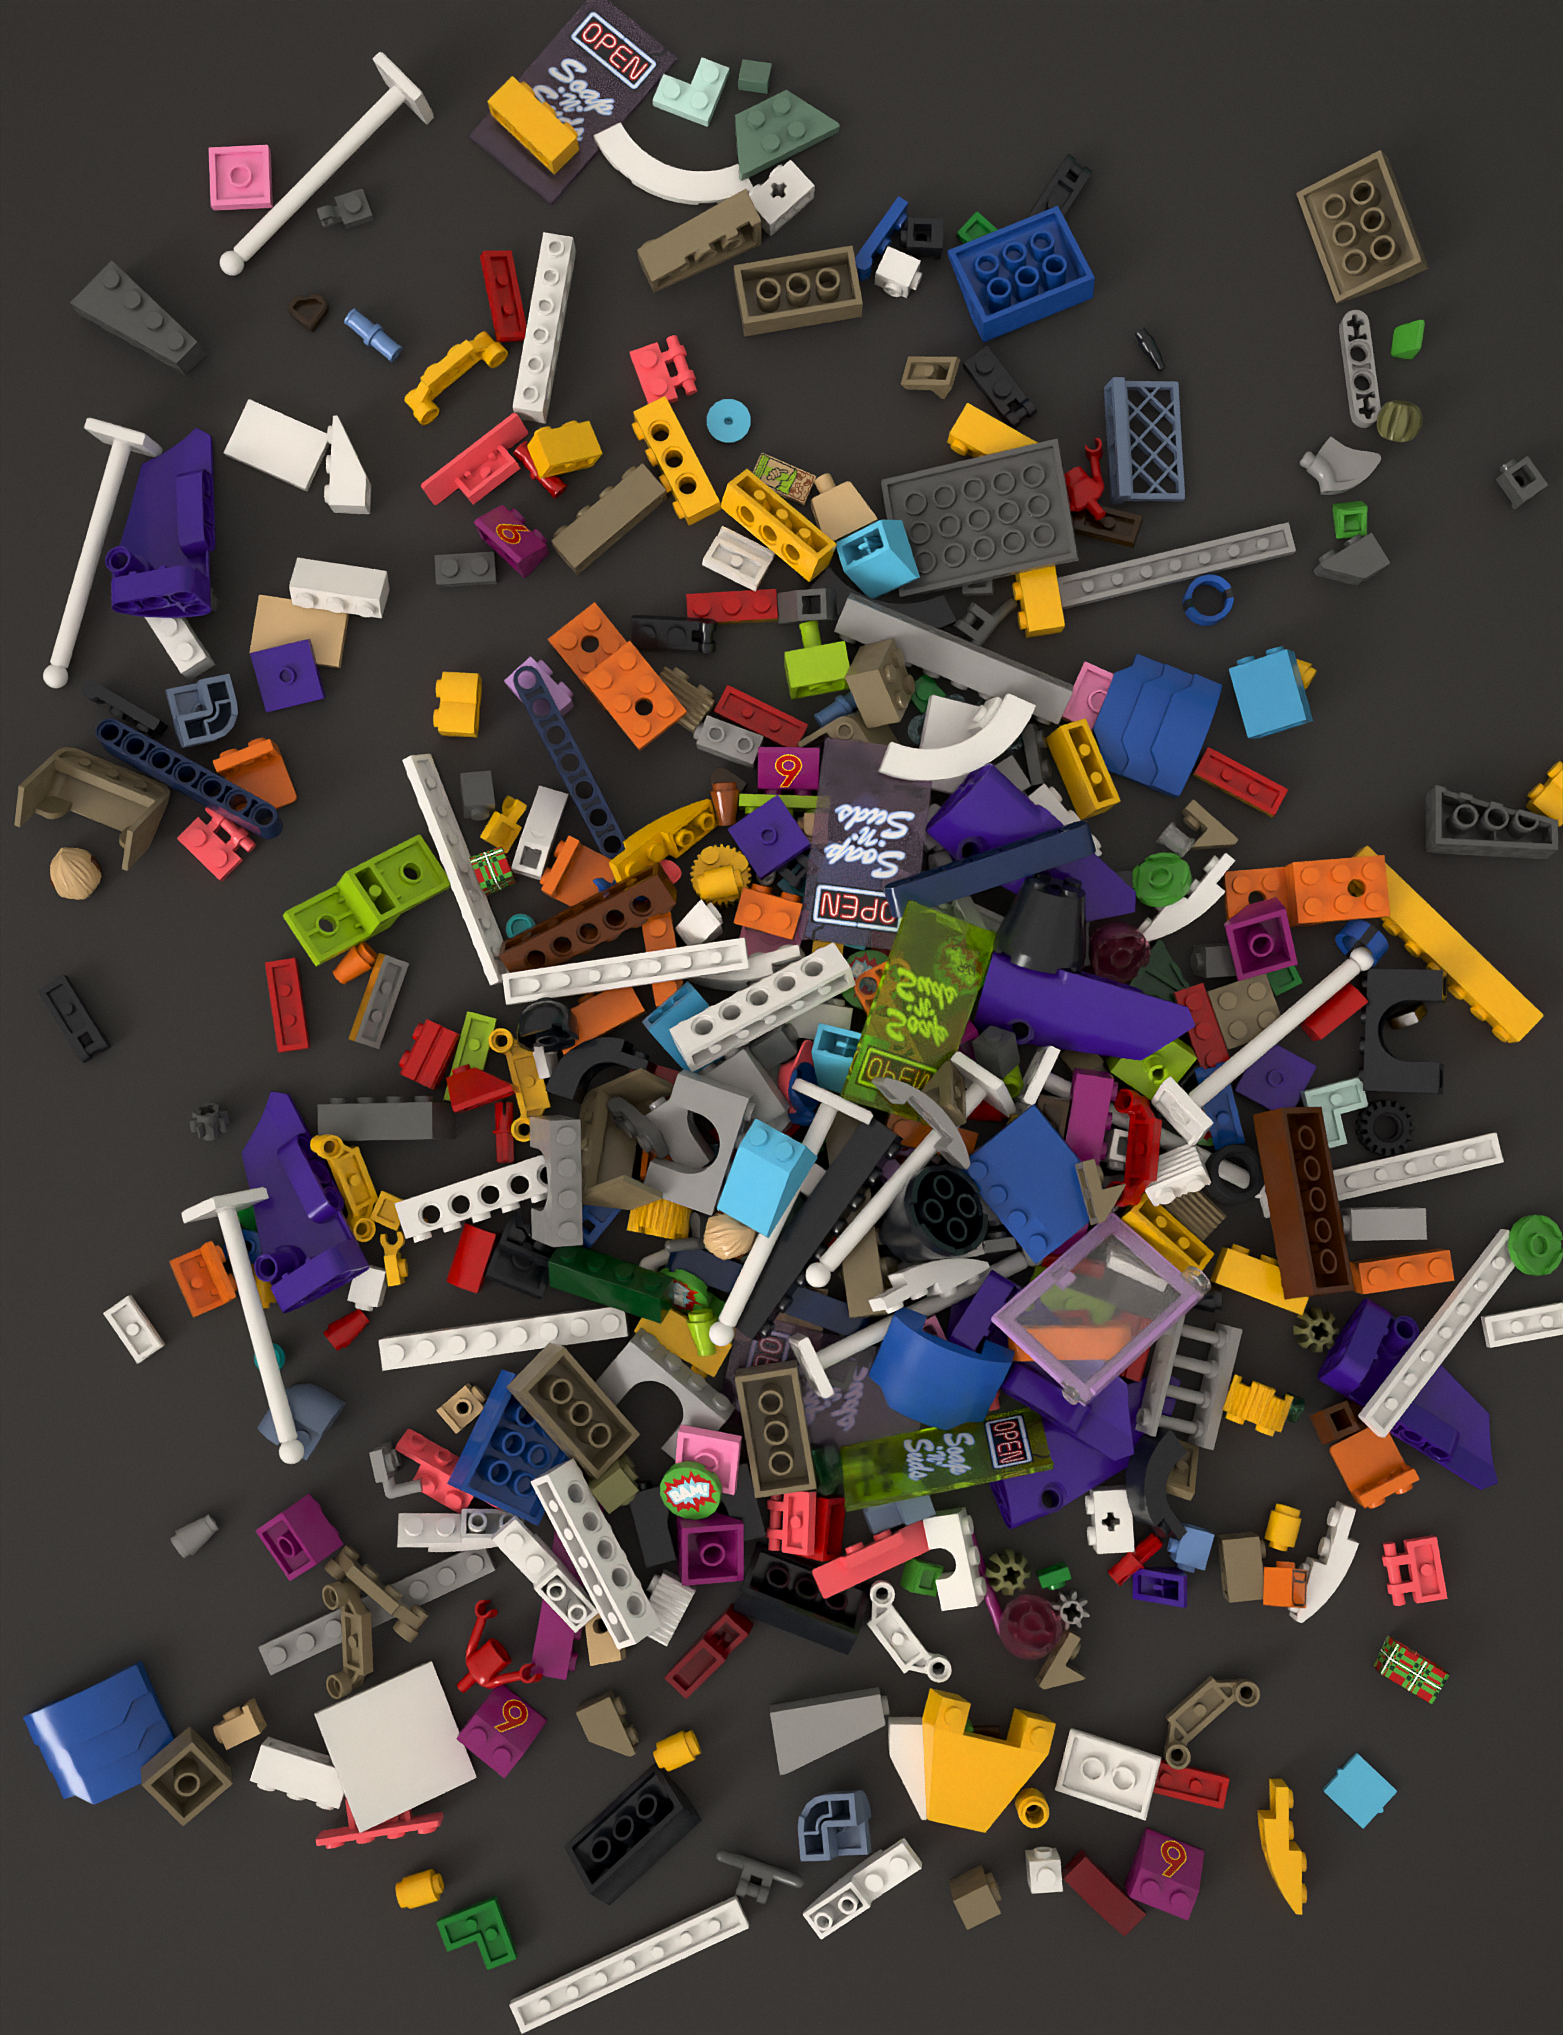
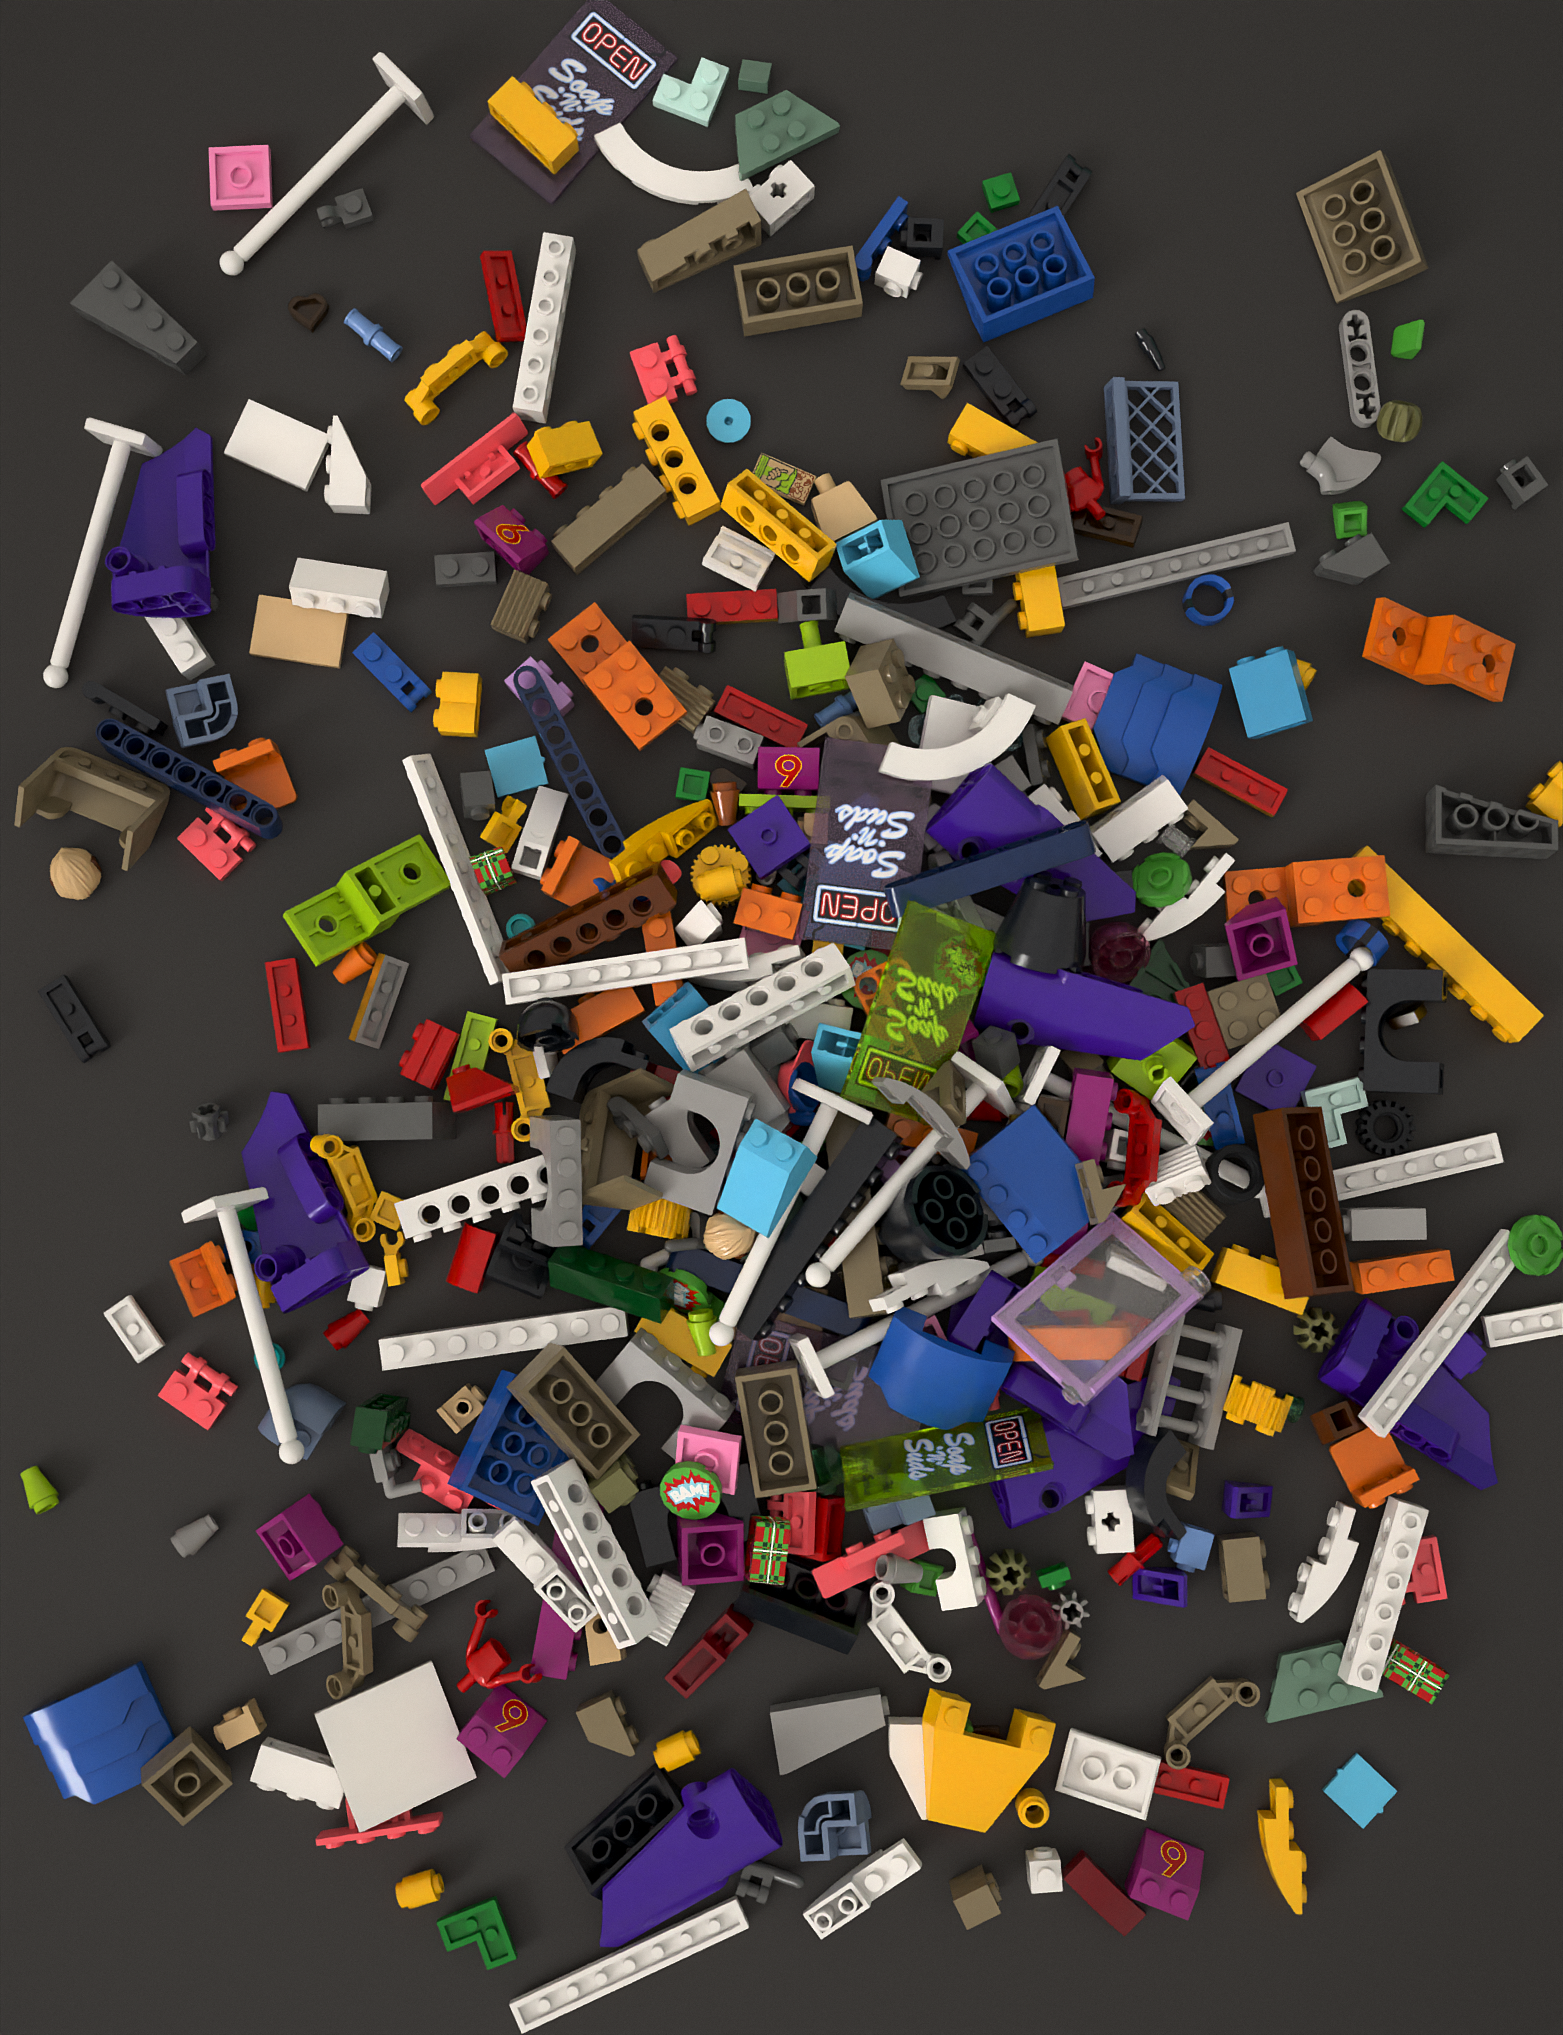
dark purple plate [250,639,326,712] -> none
orange brick [1263,1561,1307,1608] -> none
yellow brick [1264,1503,1302,1552] -> none
none -> lime cone [20,1466,59,1514]
none -> coral plate [158,1352,238,1430]
none -> yellow plate [242,1587,291,1647]
none -> dark green brick [350,1393,411,1454]
none -> blue plate [352,632,432,713]
none -> medium azure piece [485,736,549,798]
none -> dark tan brick [490,570,552,644]
none -> dark purple panel [599,1768,783,1947]
none -> green plate [675,767,711,802]
none -> piece [743,1515,790,1587]
none -> light grey cone [875,1553,923,1584]
none -> green plate [982,172,1020,213]
none -> white brick [1090,775,1188,862]
none -> dark purple slope [1222,1480,1273,1519]
none -> sand green wing [1265,1640,1384,1723]
none -> white brick [1337,1496,1429,1693]
none -> orange bracket [1362,597,1516,702]
none -> green plate [1401,461,1489,528]
none -> dark purple brick [1441,1331,1487,1380]

